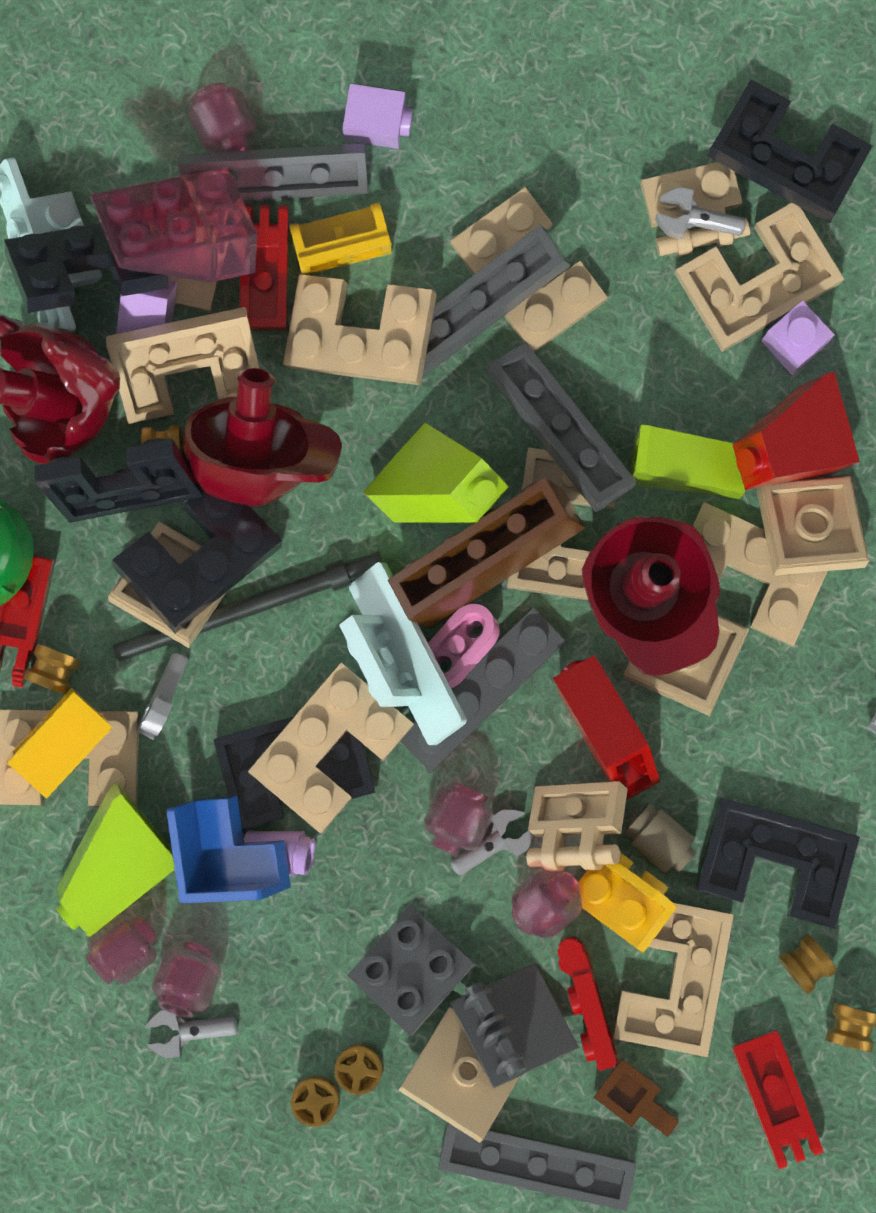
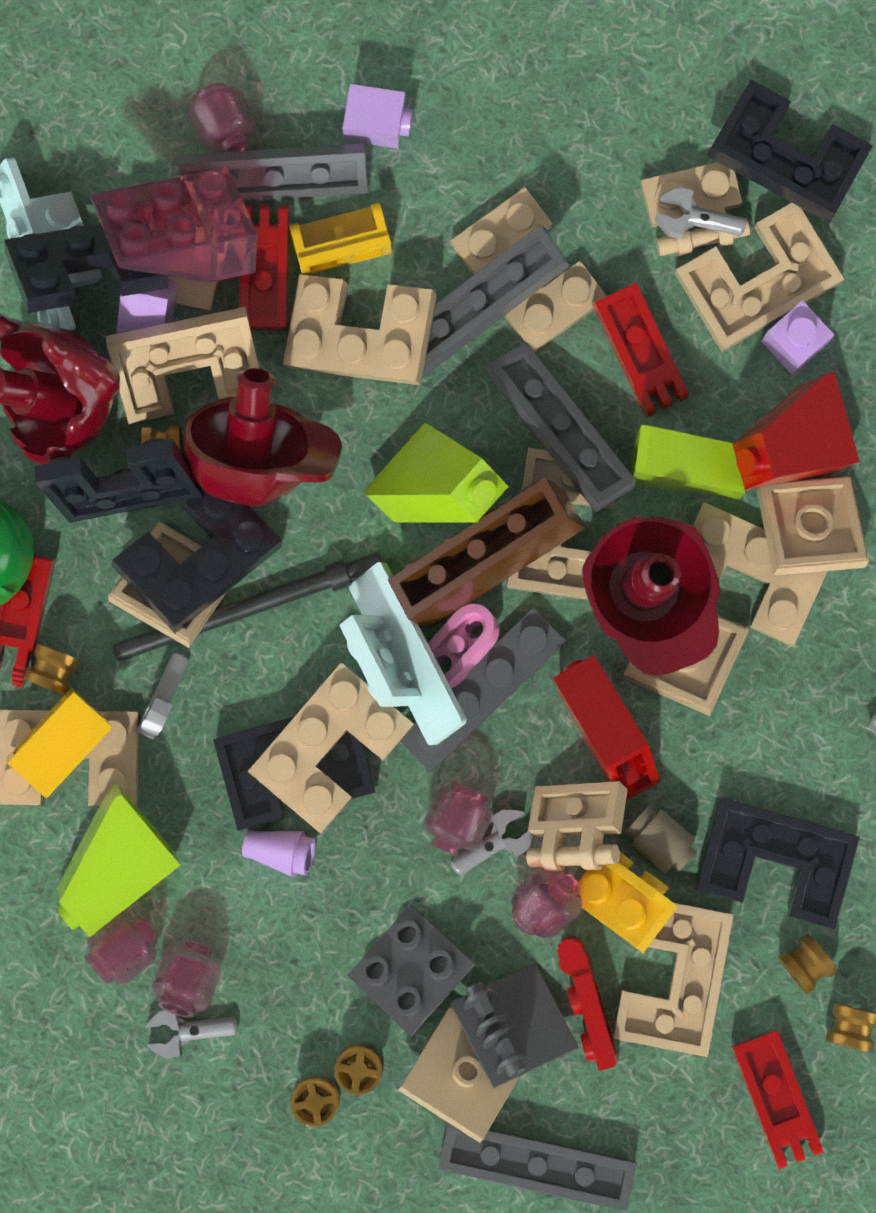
blue panel [167,796,291,904] -> none
reddish brown plate [593,1058,679,1137] -> none
none -> red hinge [592,283,689,417]

